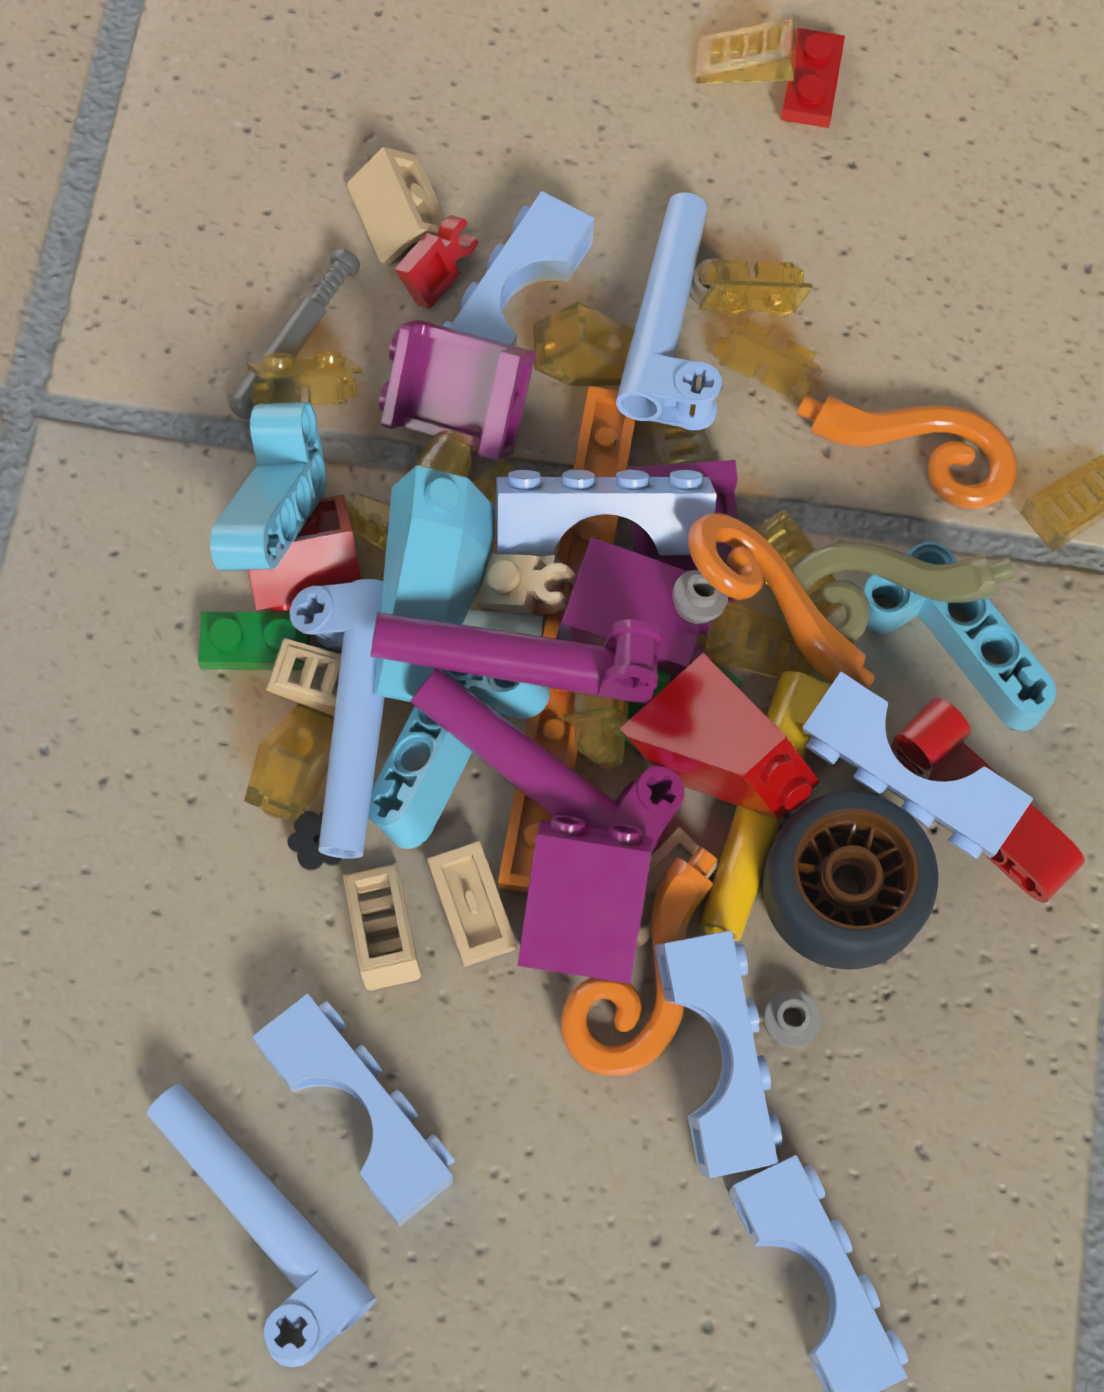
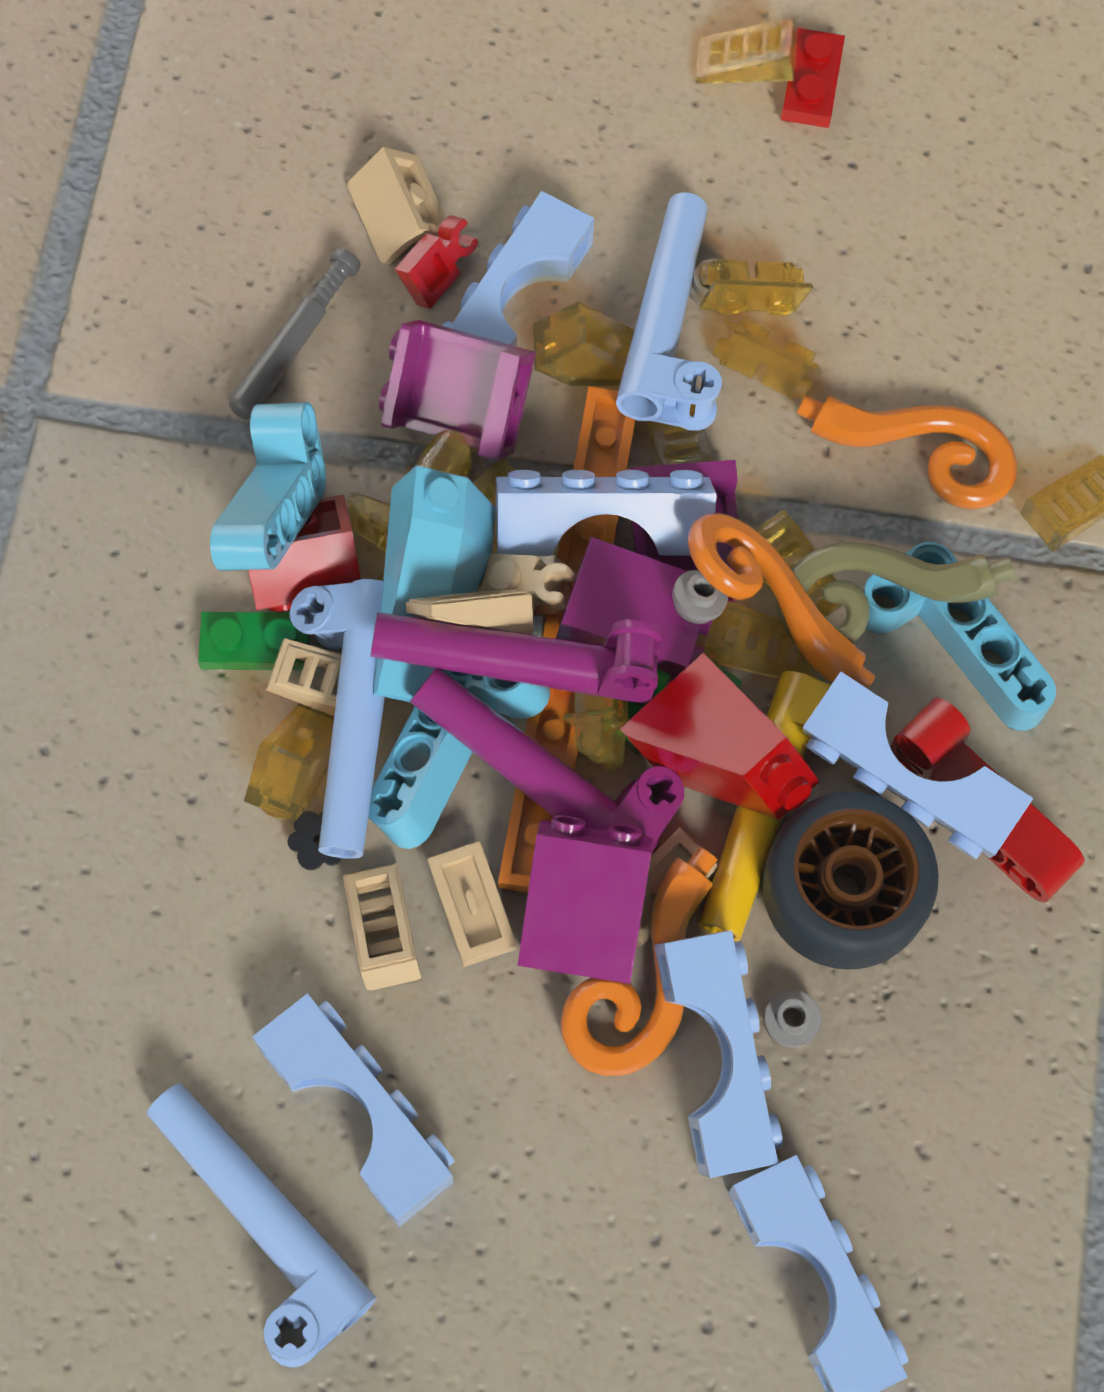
clear yellow hinge [247,350,362,406] -> none
none -> tan slope [406,589,534,635]

